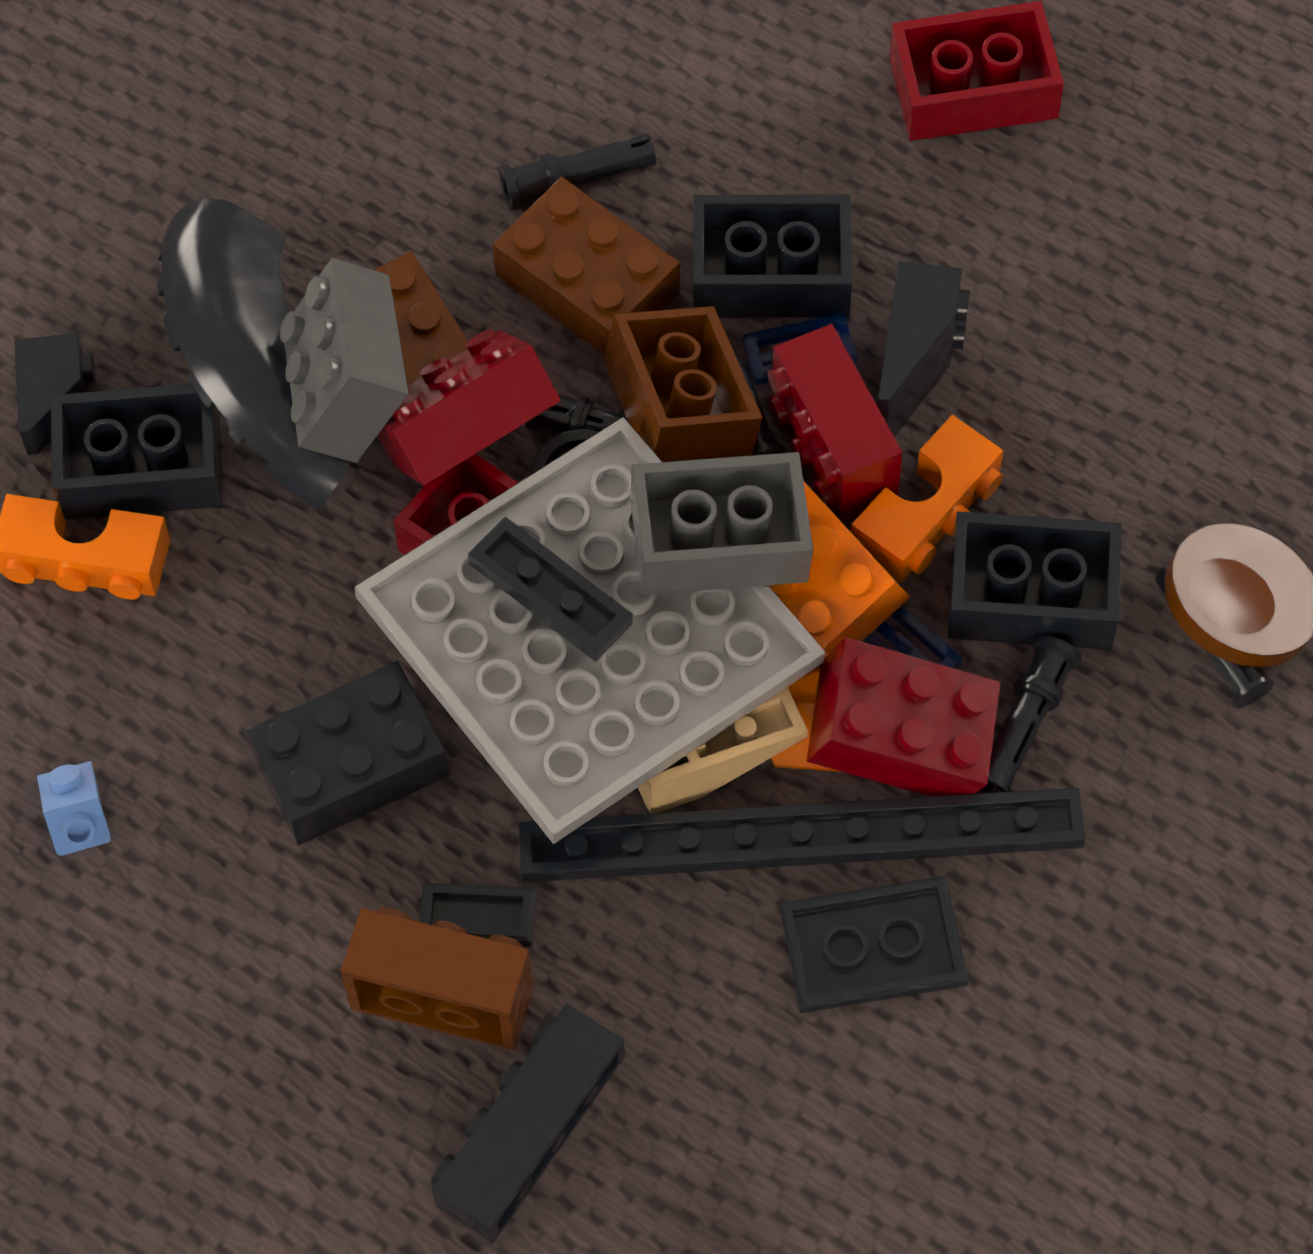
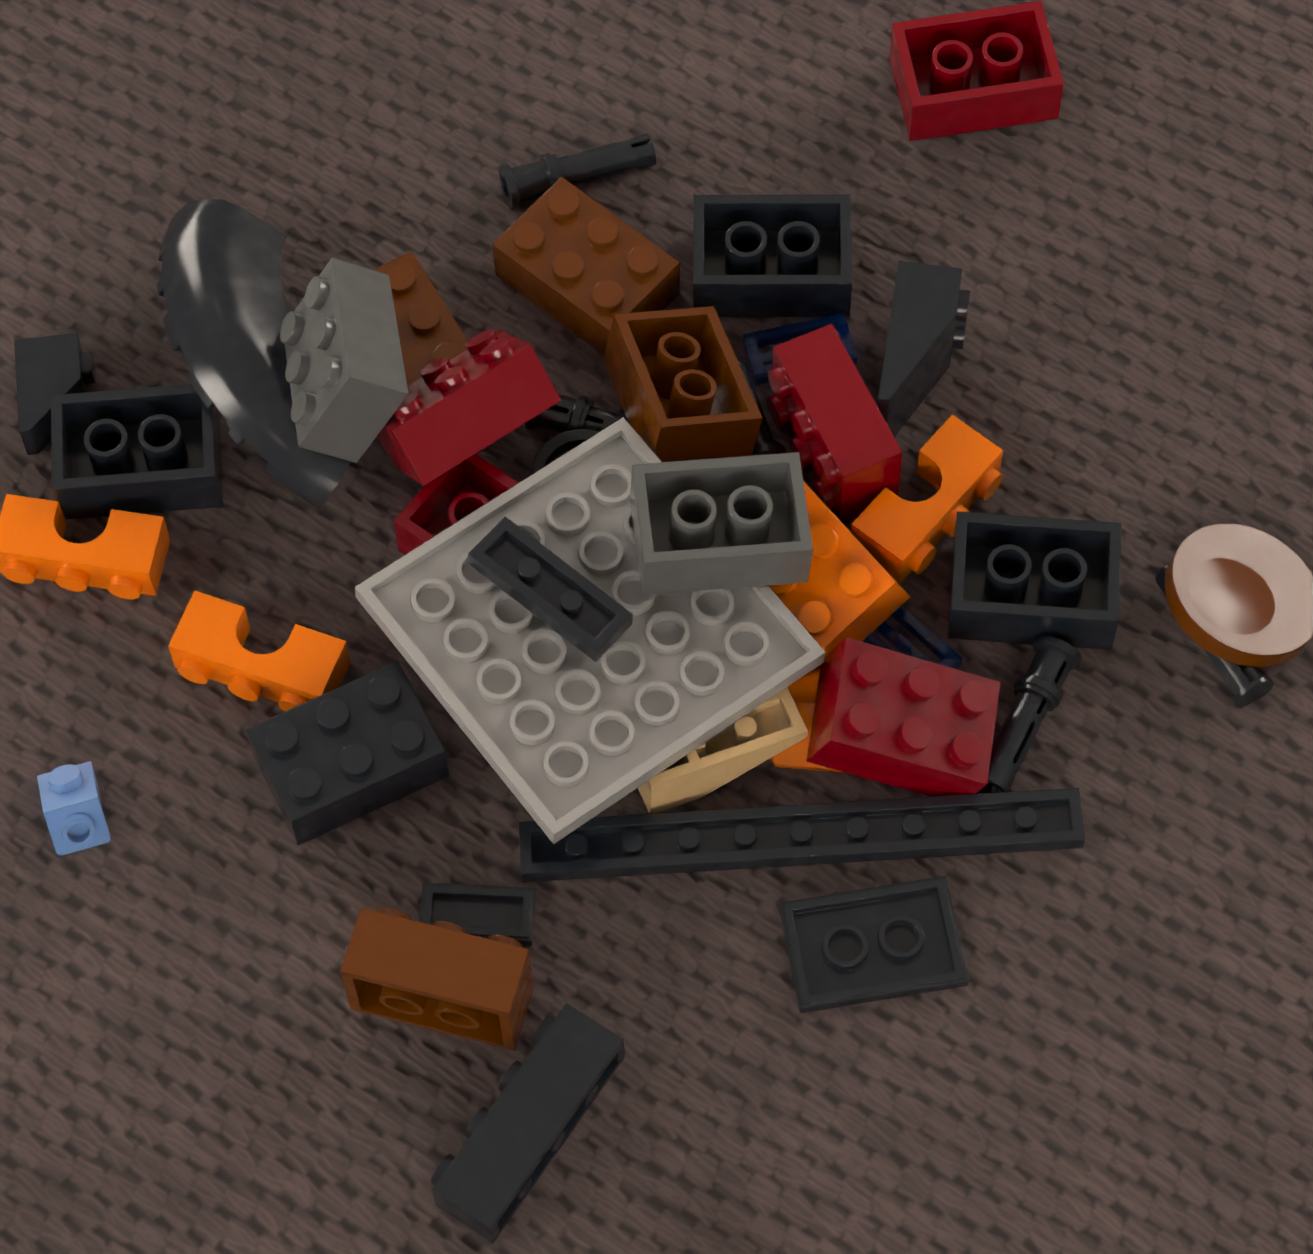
none -> orange arch [168,590,351,711]

